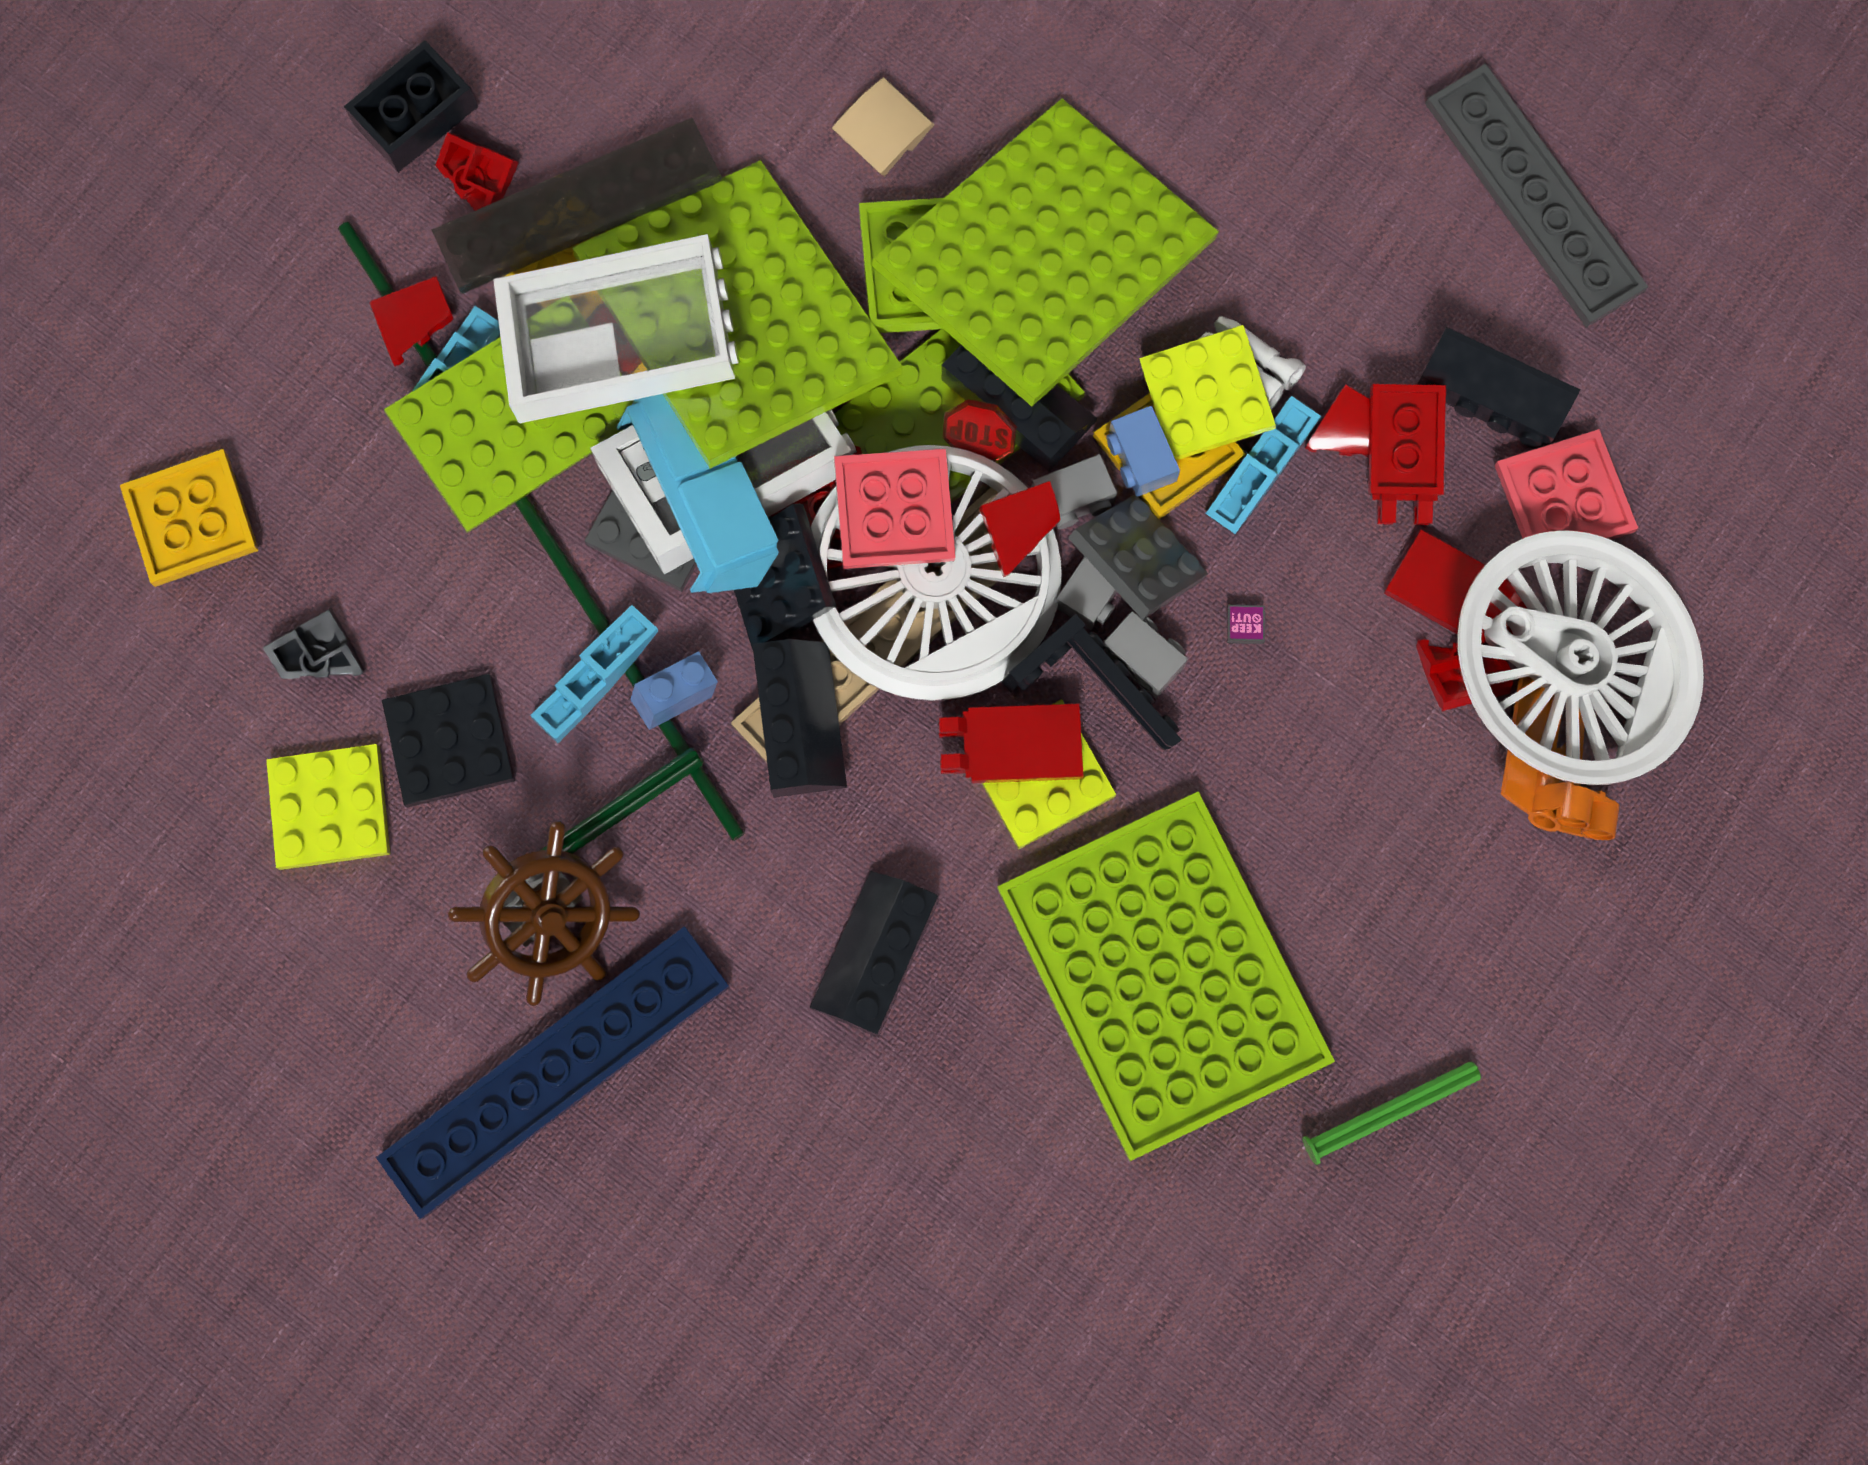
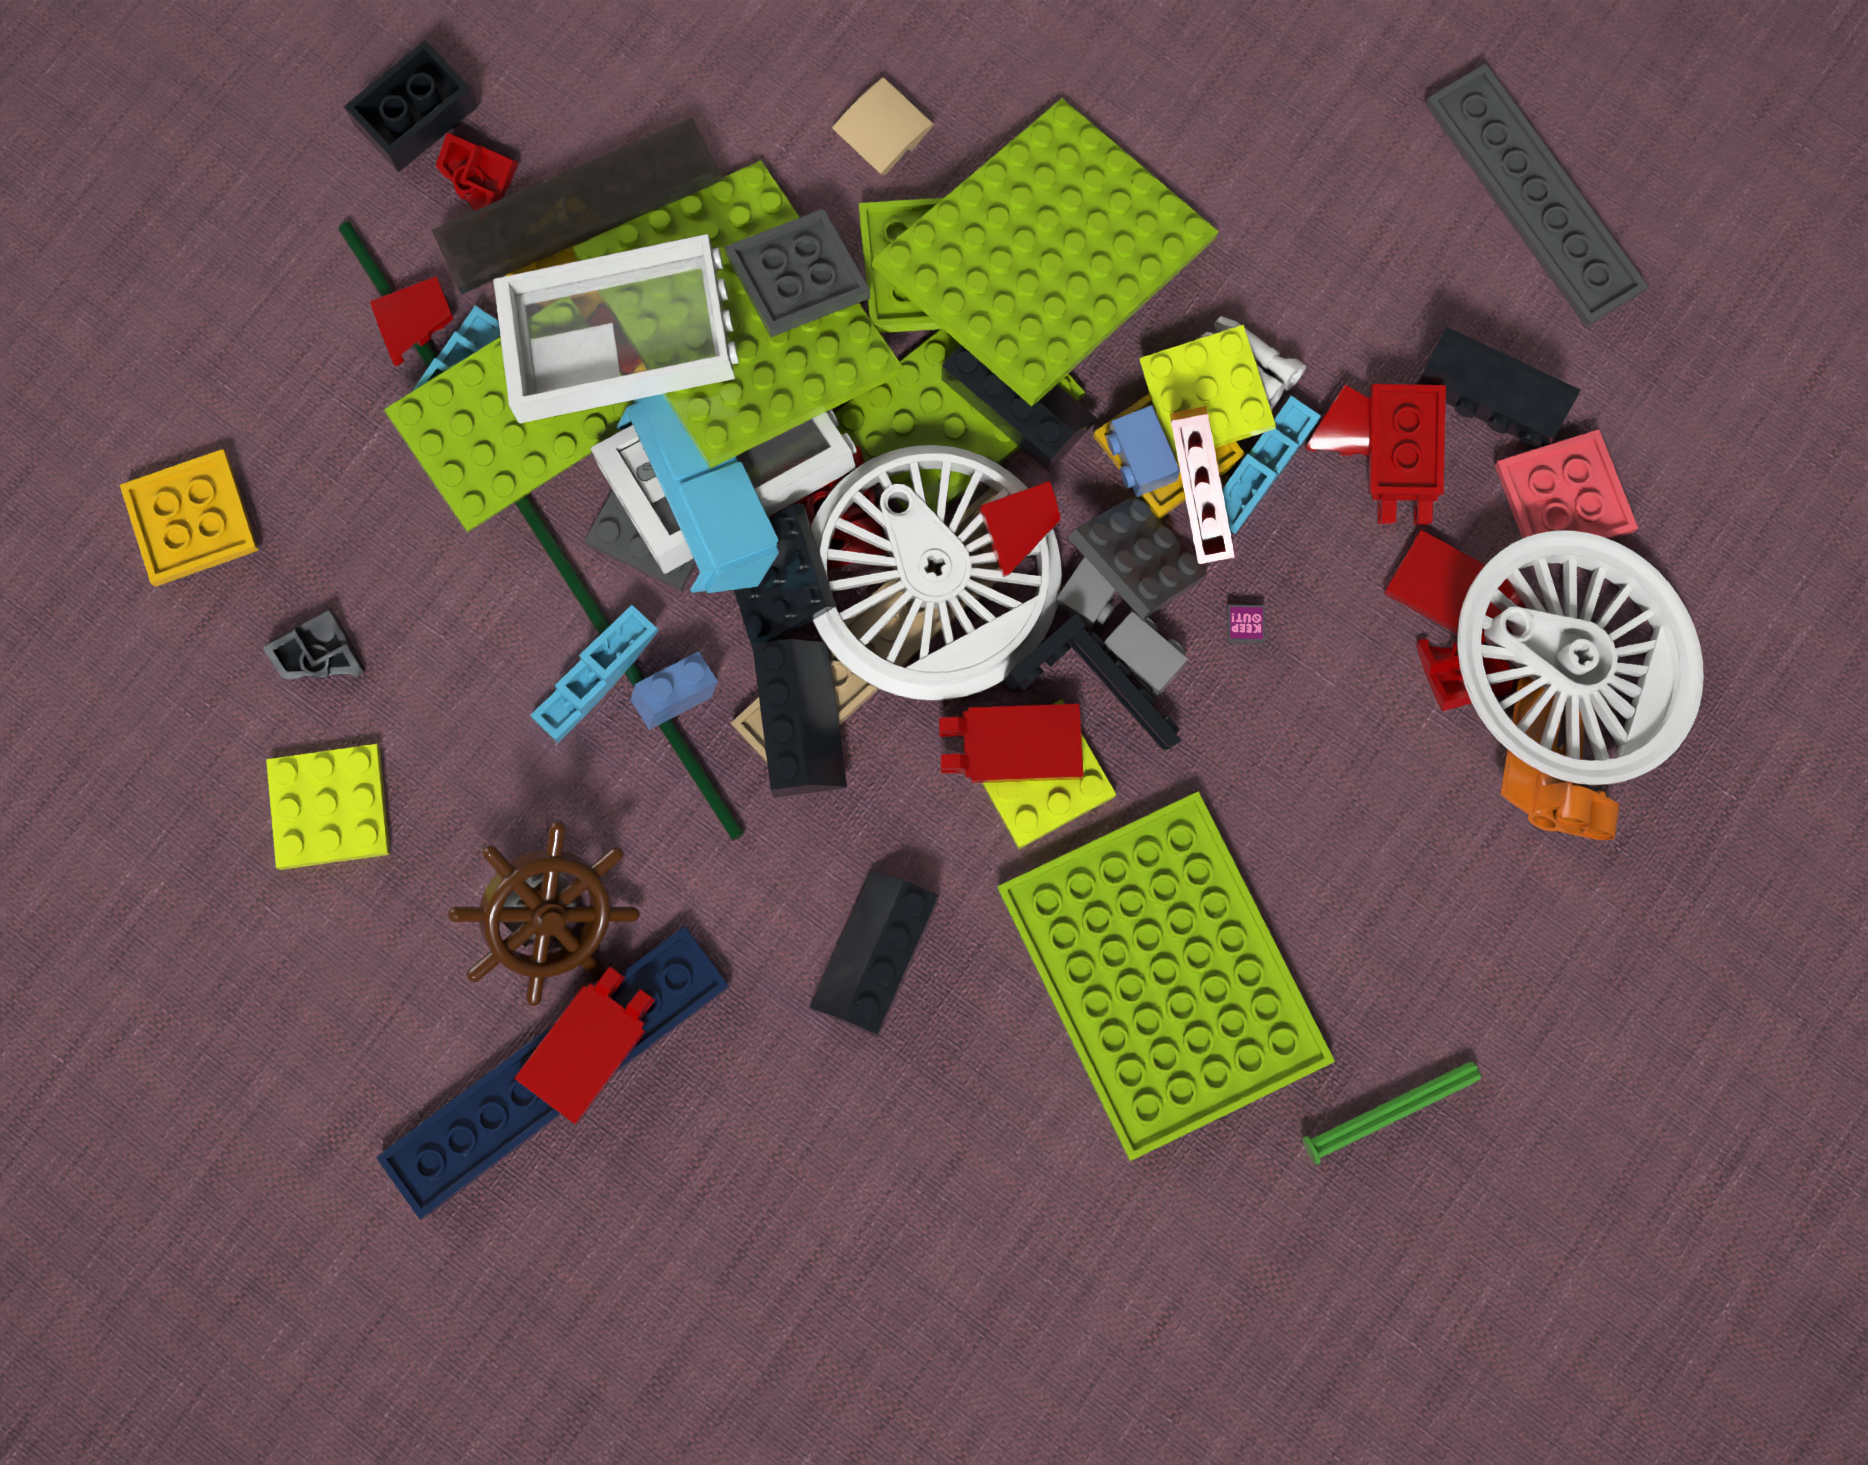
black plate [382,674,515,808] -> none
dark green axle [539,748,703,854] -> none
coral plate [834,449,955,569] -> none
piece [942,399,1017,462] -> none
light grey brick [1032,454,1117,529] -> none
none -> red tile [514,967,655,1124]
none -> dark grey plate [725,209,870,338]
none -> brick [1170,406,1235,564]

